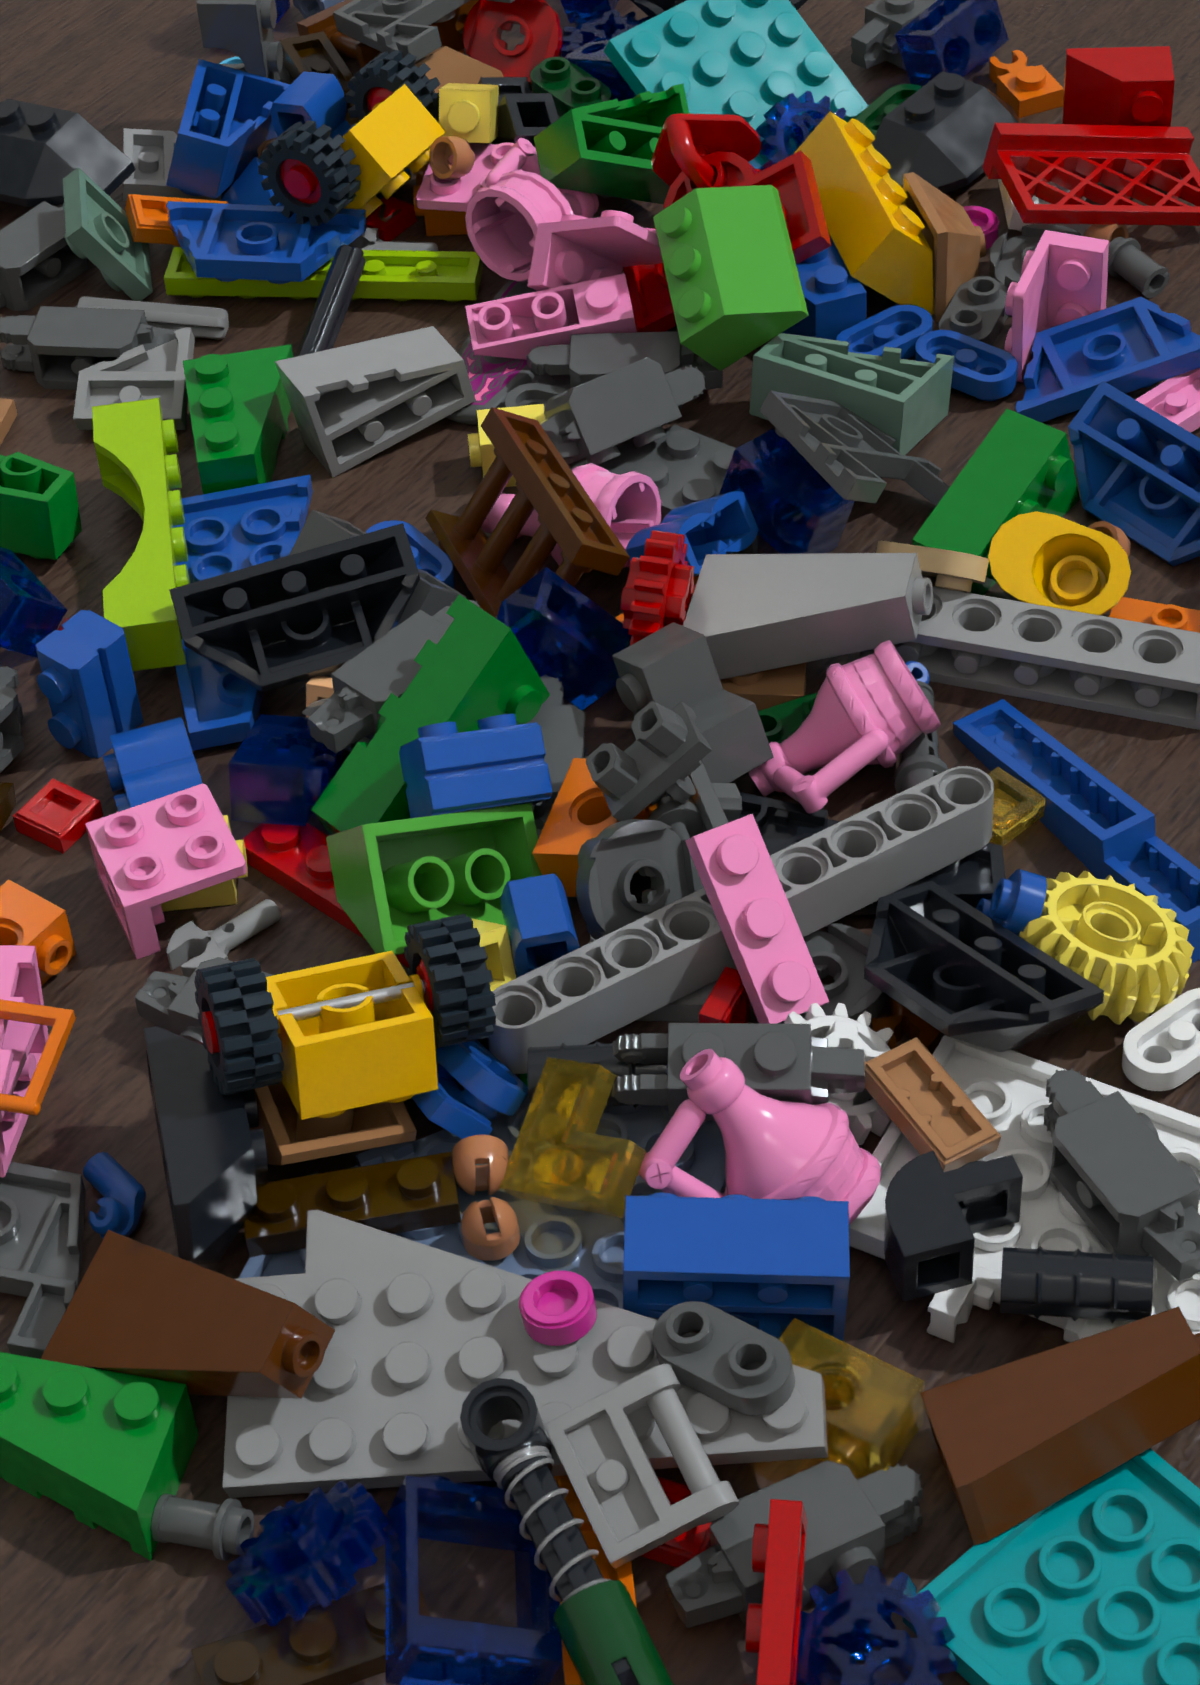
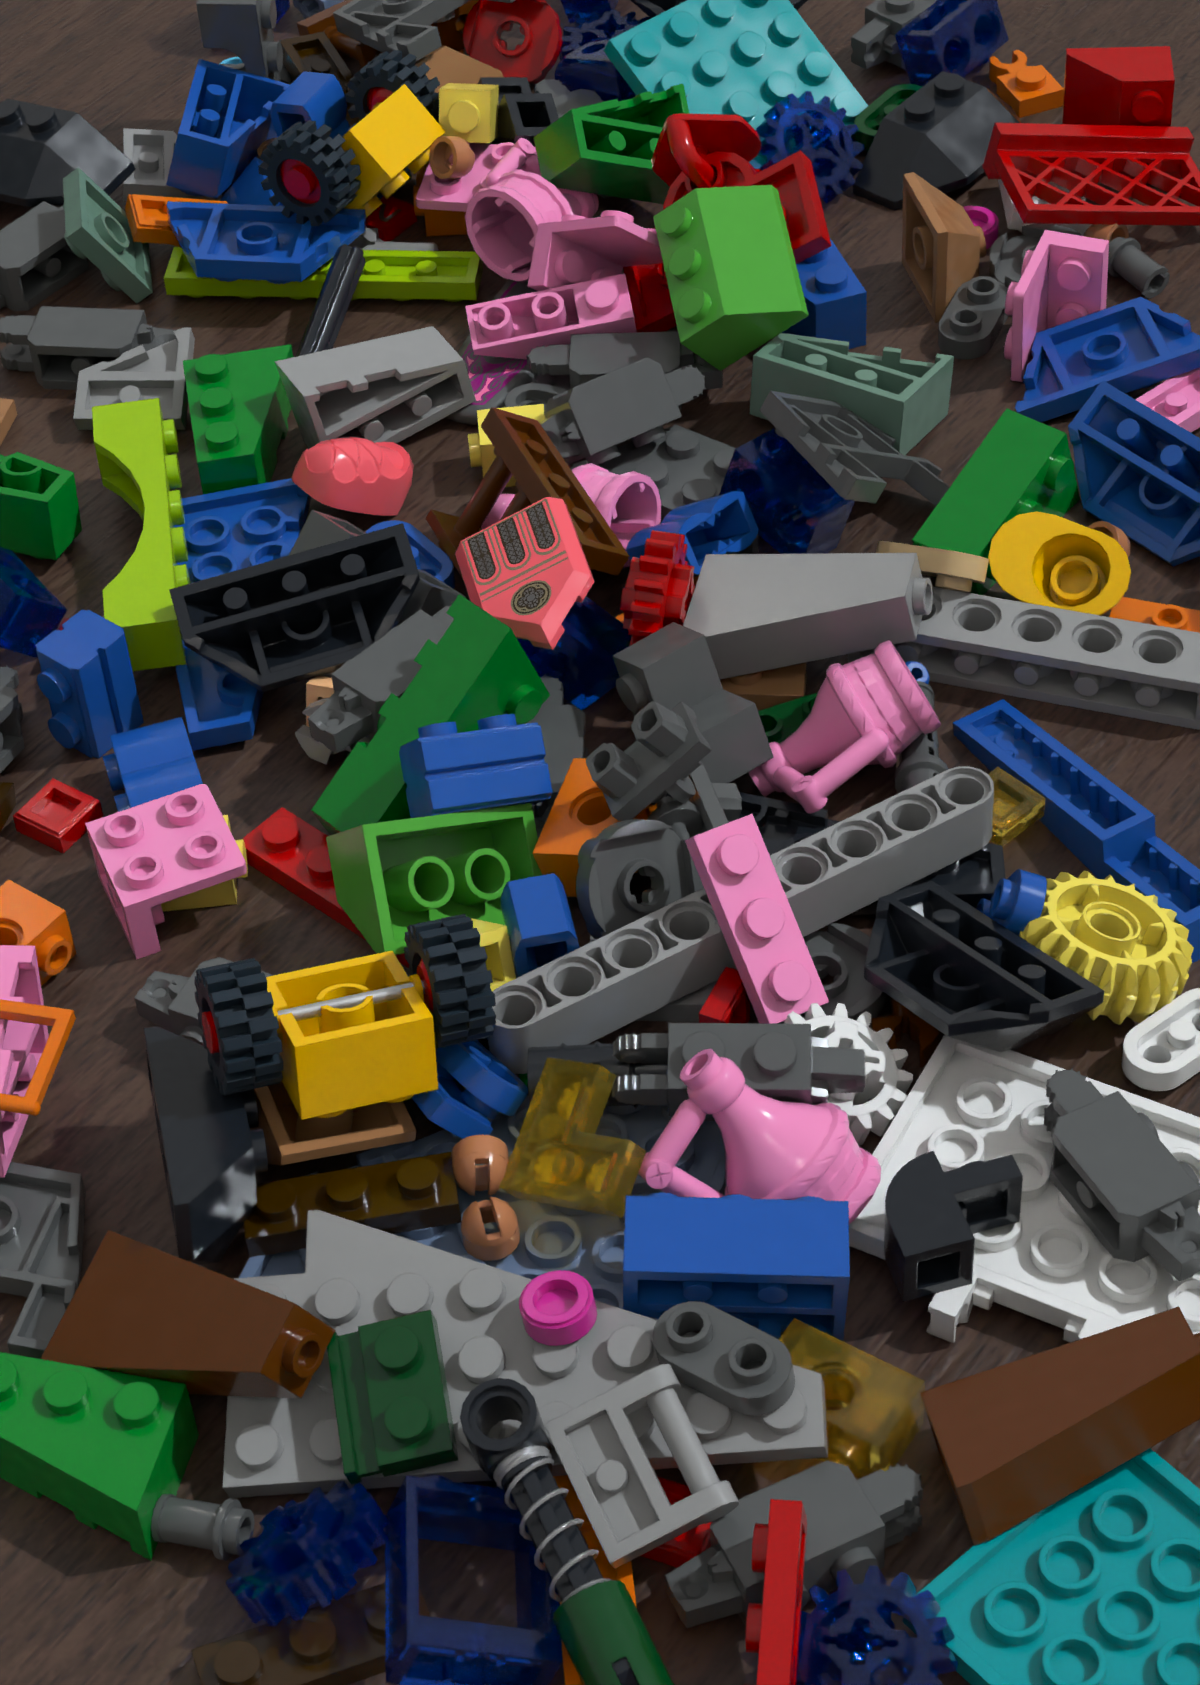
light grey axle [76,296,229,340] -> none
blue arm [83,1152,146,1239] -> none
light grey bar [167,899,281,977] -> none
clear blue brick [229,714,343,826] -> none
dark green plate [531,57,612,117] -> none
yellow slope [793,112,934,316] -> none
blue plate [836,305,933,359] -> none
medium nougat plate [865,1037,1001,1172] -> none
blue plate [915,330,1018,401] -> none
black axle [1000,1246,1153,1324] -> none
none -> coral piece [292,437,414,516]
none -> dark green plate [327,1310,459,1485]
none -> coral tile [455,497,595,650]

